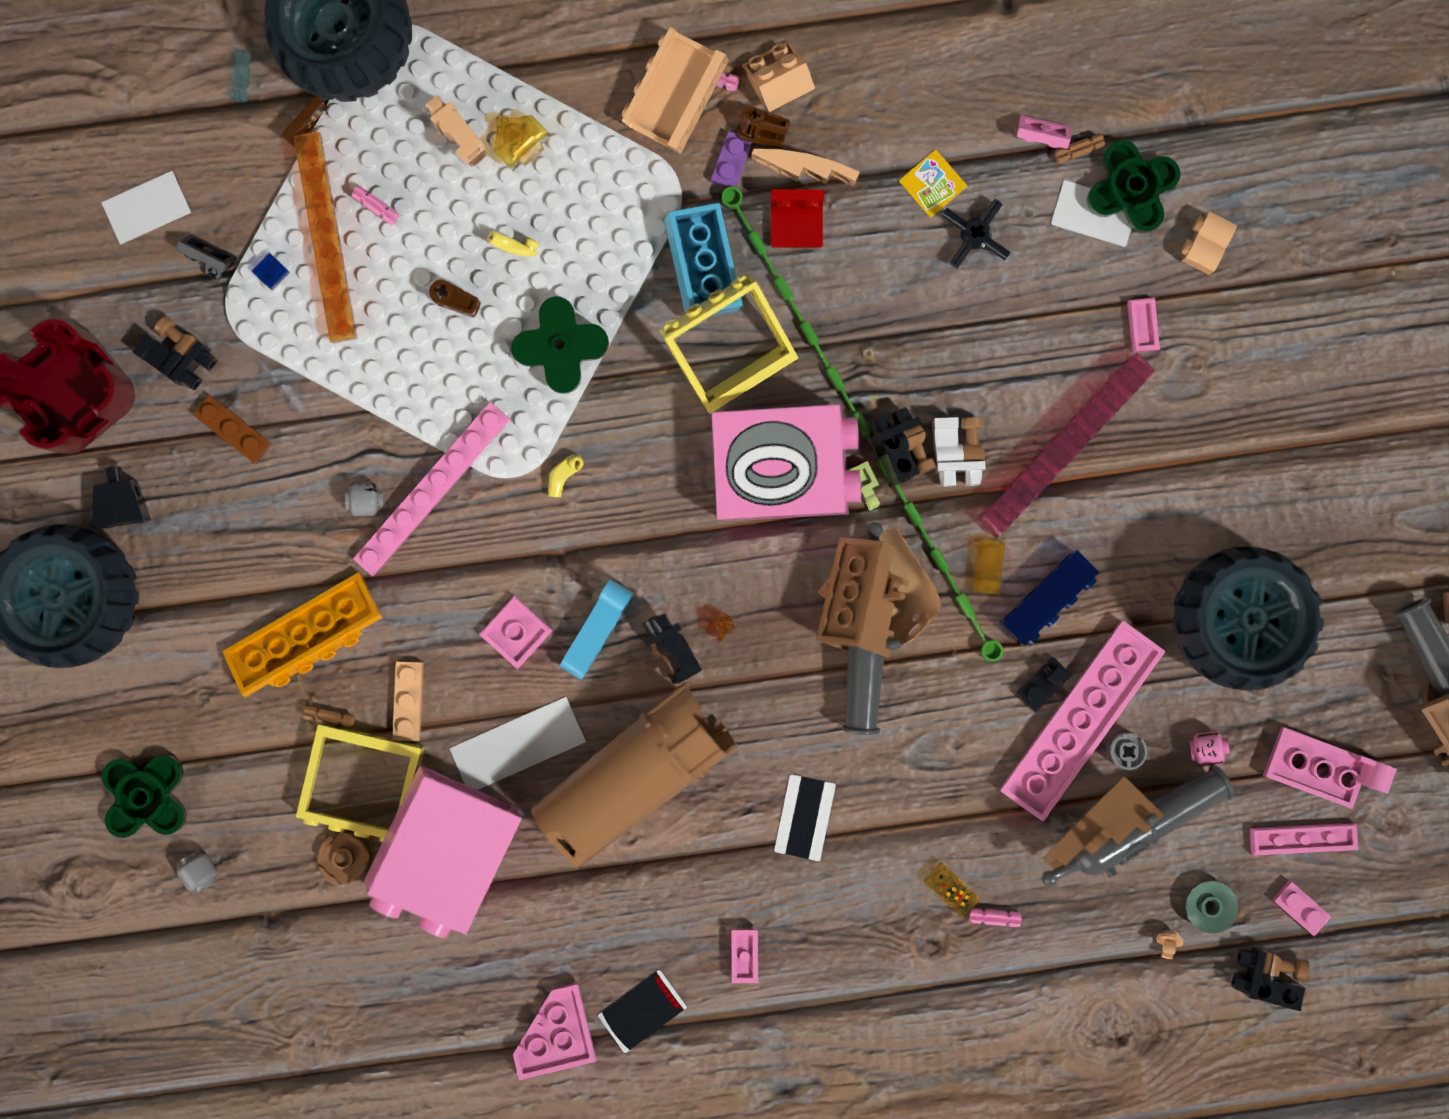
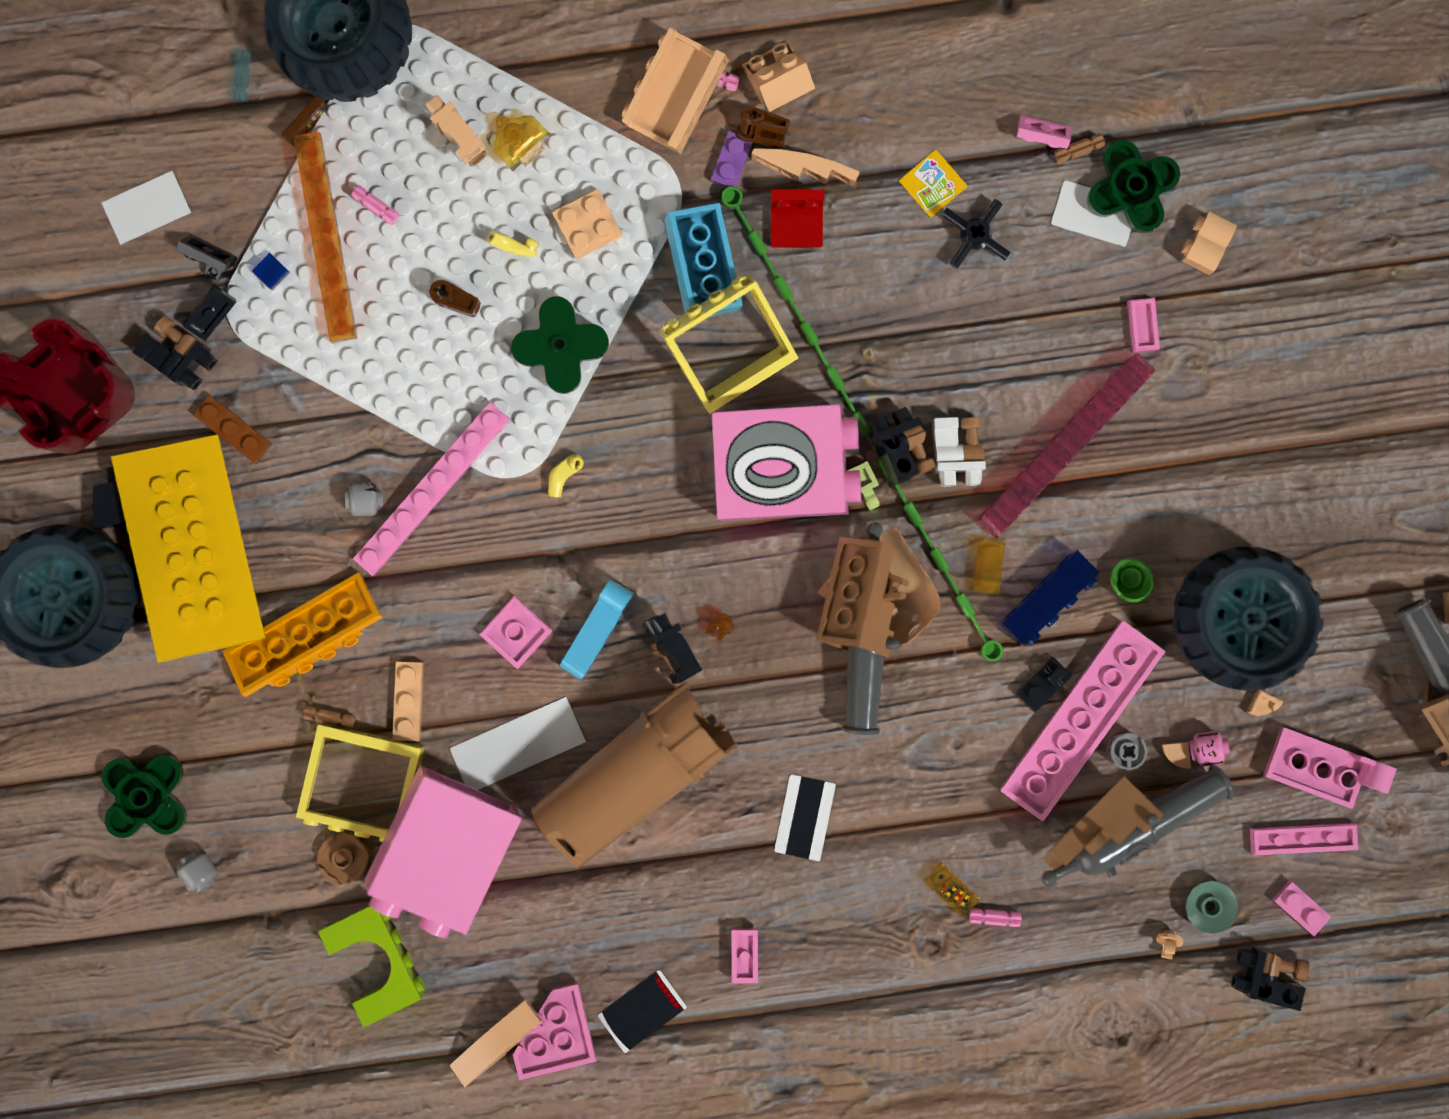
none -> yellow plate [111,435,266,663]
none -> black hinge [183,284,236,341]
none -> lime arch [318,905,426,1028]
none -> light nougat slope [449,1000,543,1087]
none -> light nougat plate [552,189,623,261]
none -> bright green hair [1110,558,1155,603]
none -> light nougat tile [1160,742,1191,768]
none -> light nougat tile [1246,690,1283,716]

